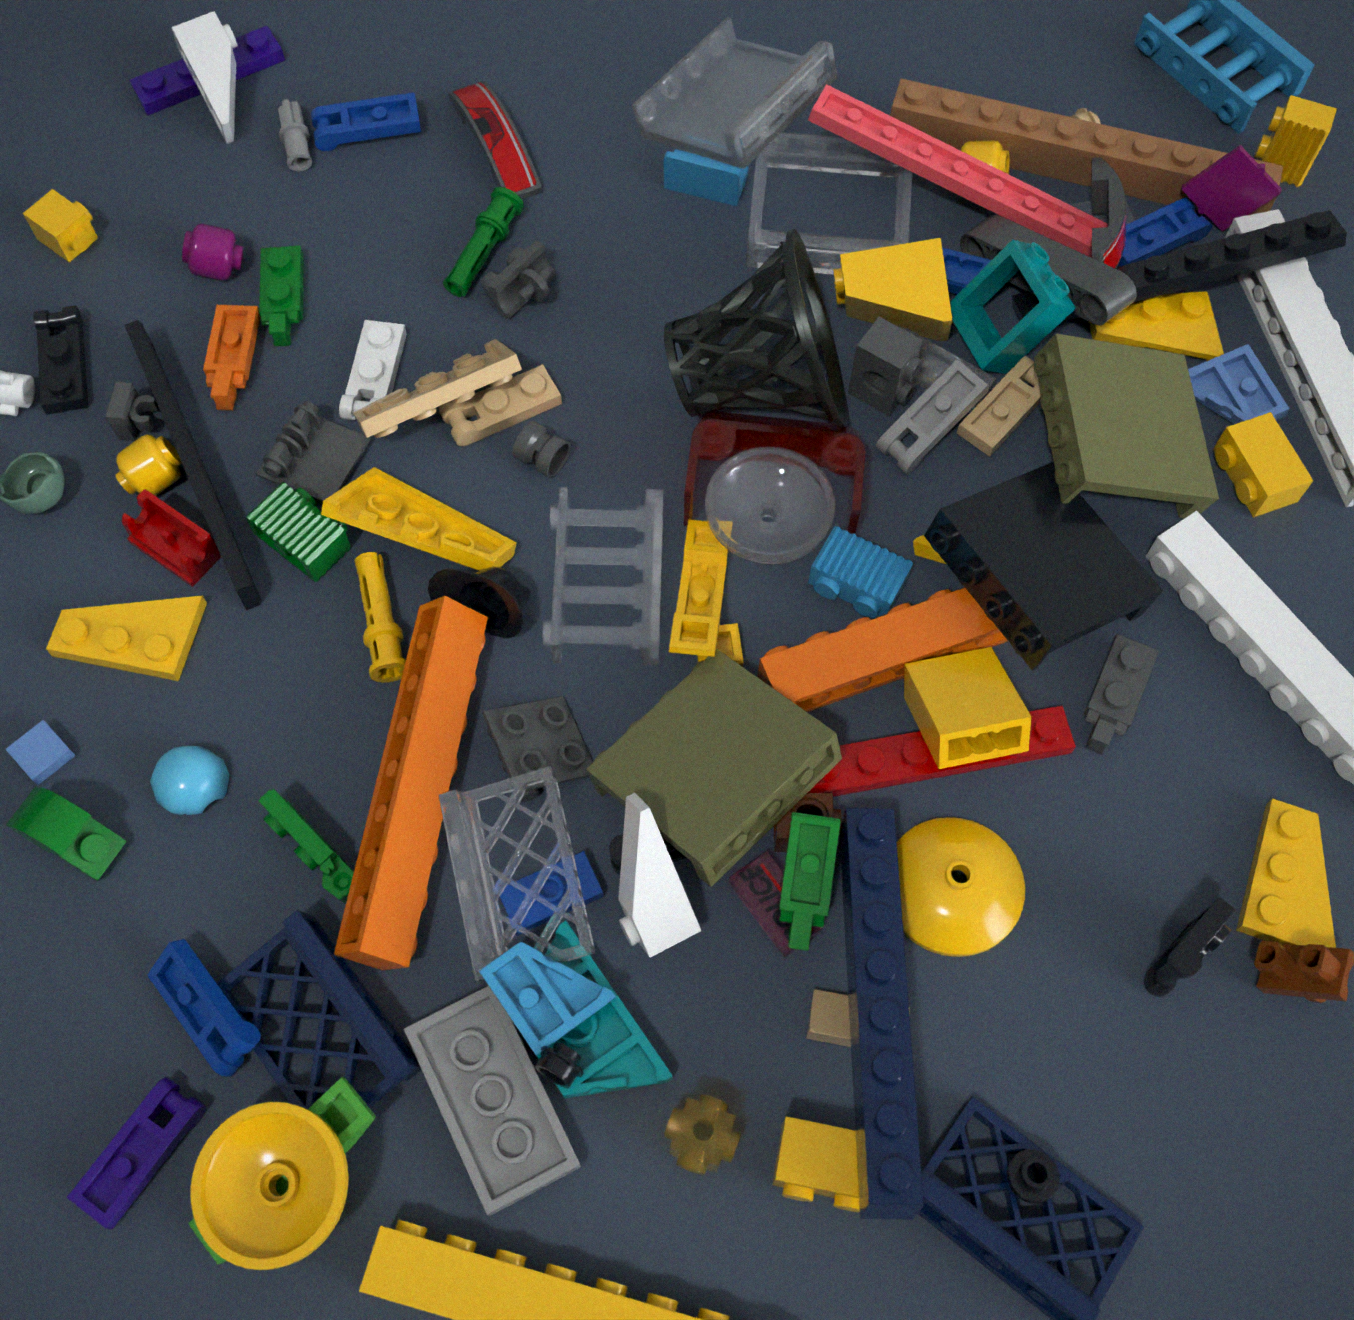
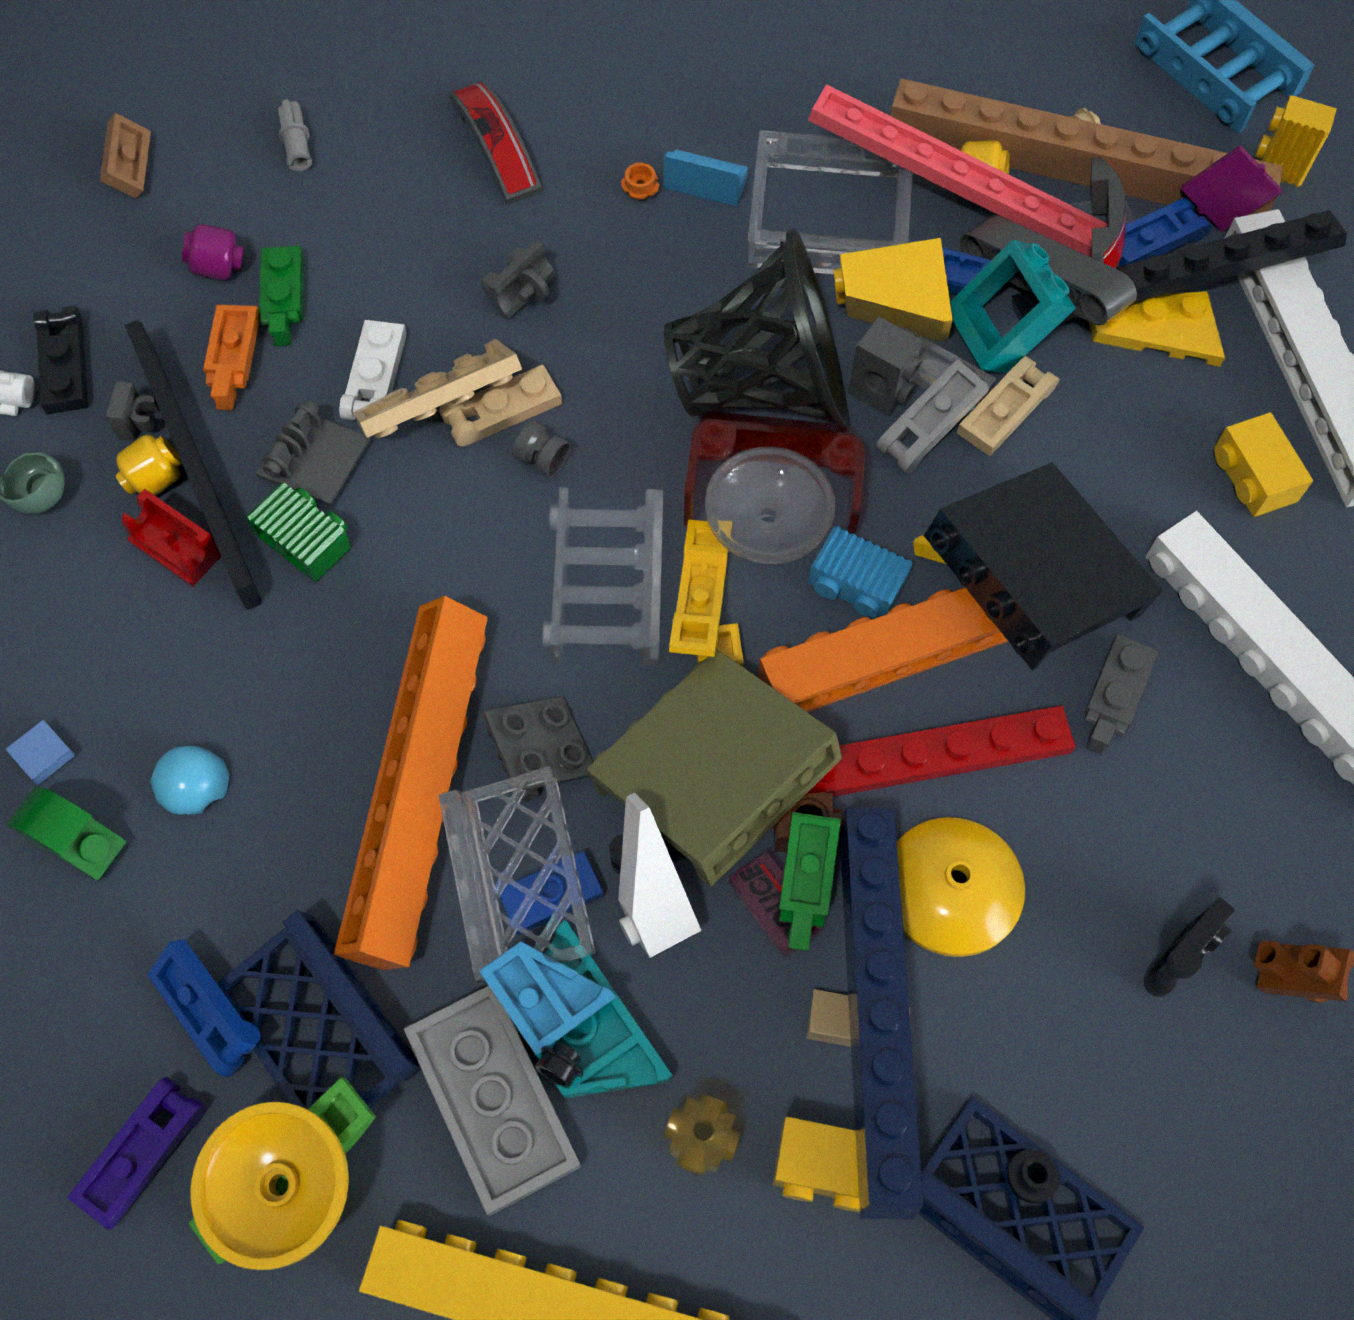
yellow brick [23,189,98,263] -> none
yellow wing [46,595,207,681] -> none
dark purple plate [129,25,285,116] -> none
white slope [171,11,238,144] -> none
green hinge [258,789,354,903] -> none
blue plate [311,92,421,151] -> none
yellow wing [321,467,517,571] -> none
yellow pin [354,552,406,683] -> none
black piece [428,567,530,639] -> none
green pin [443,187,524,297] -> none
clear panel [631,17,838,169] -> none
yellow brick [904,647,1031,769] -> none
olive panel [1034,333,1219,518] -> none
medium blue wing [1188,344,1289,424] -> none
yellow wing [1236,798,1336,948] -> none
none -> medium nougat plate [99,113,151,198]
none -> orange plate [621,162,659,200]

